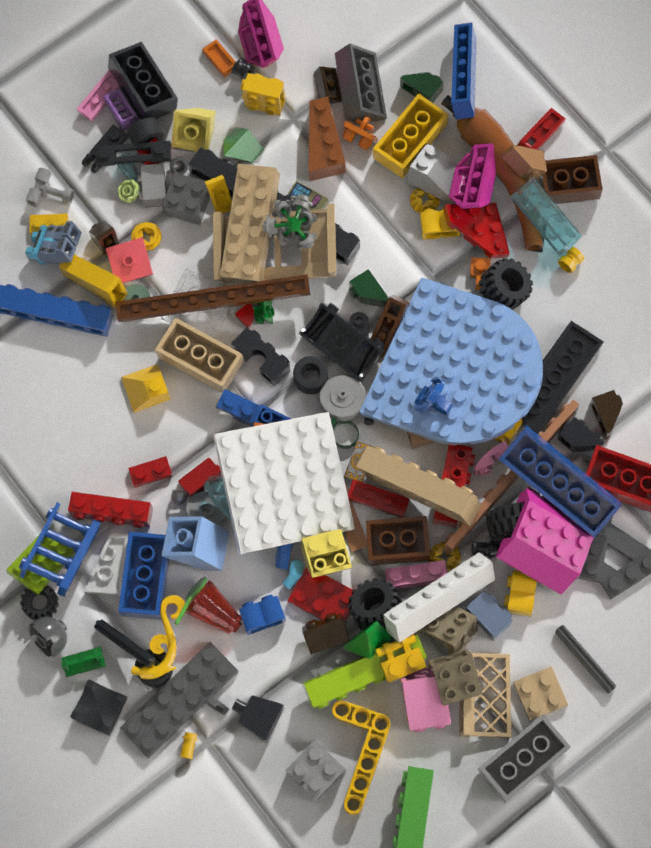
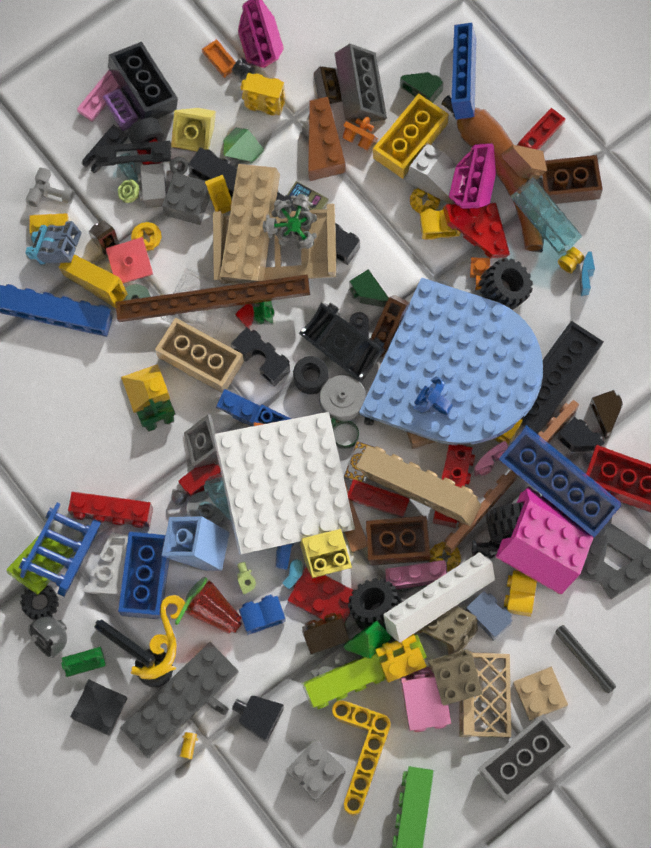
red plate [128,456,172,488] -> none
none -> dark green hips [137,398,176,432]
none -> light grey slope [184,414,219,468]
none -> yellowish green piece [237,562,256,594]
none -> dark azure slope [580,251,595,296]

